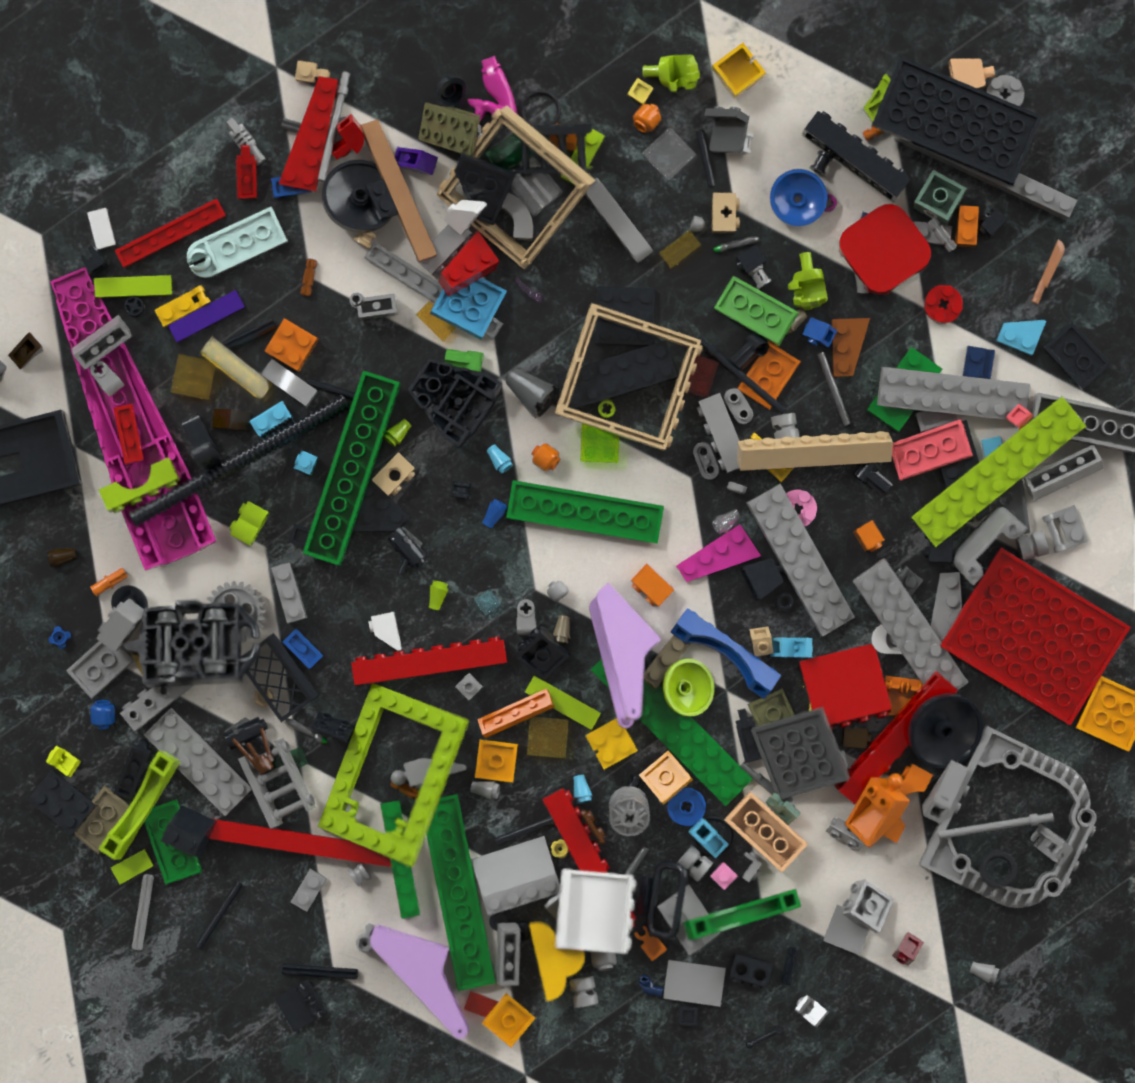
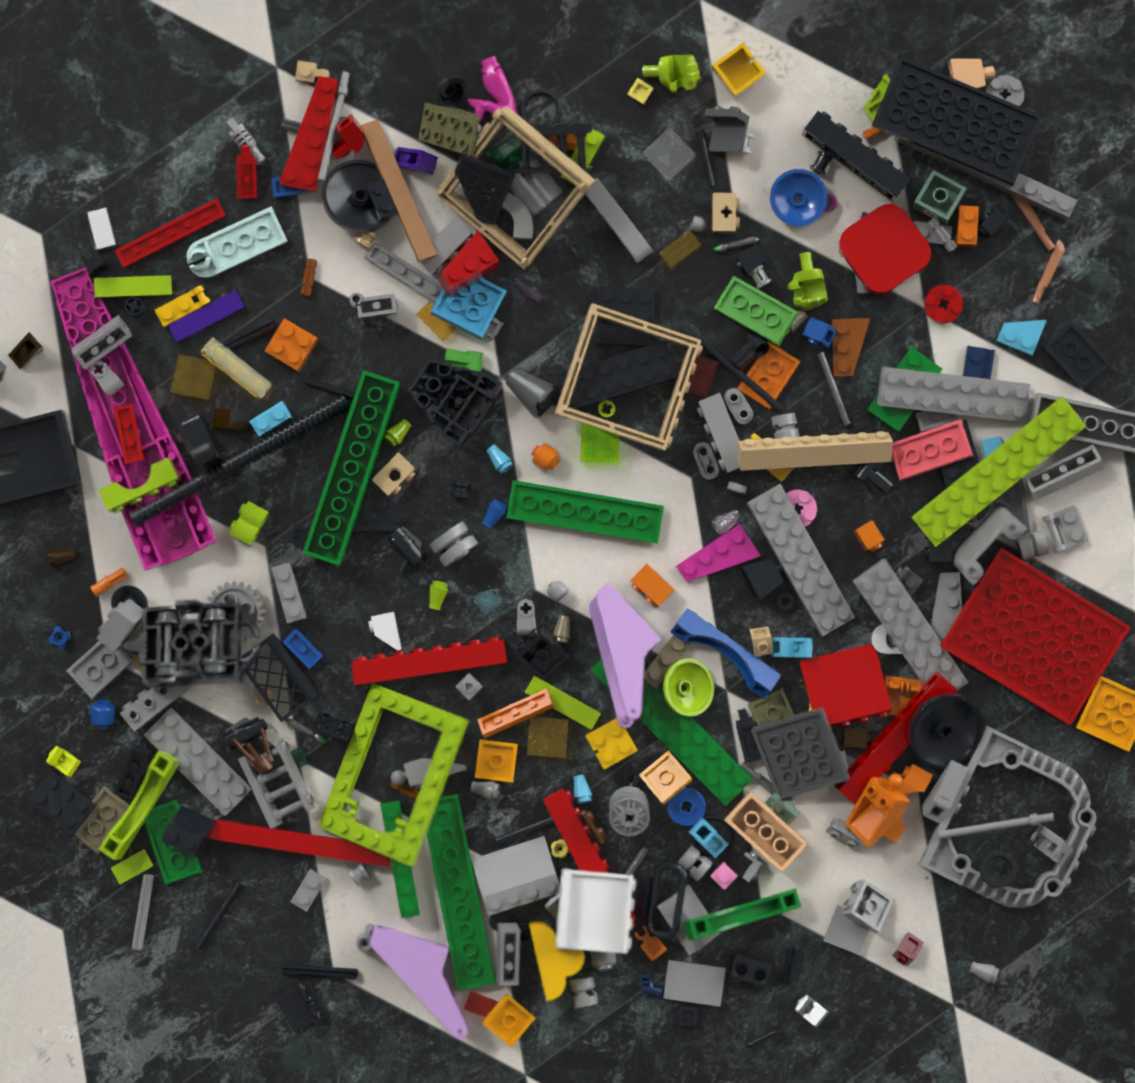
light grey slope [261,359,318,407] -> none
medium azure brick [294,451,319,476] -> none
white slope [444,200,487,235] -> none
orange head [633,104,661,133] -> none
coral tile [1006,404,1033,429] -> none
none -> light grey wheel [429,521,479,567]
none -> nougat piece [1011,195,1055,251]

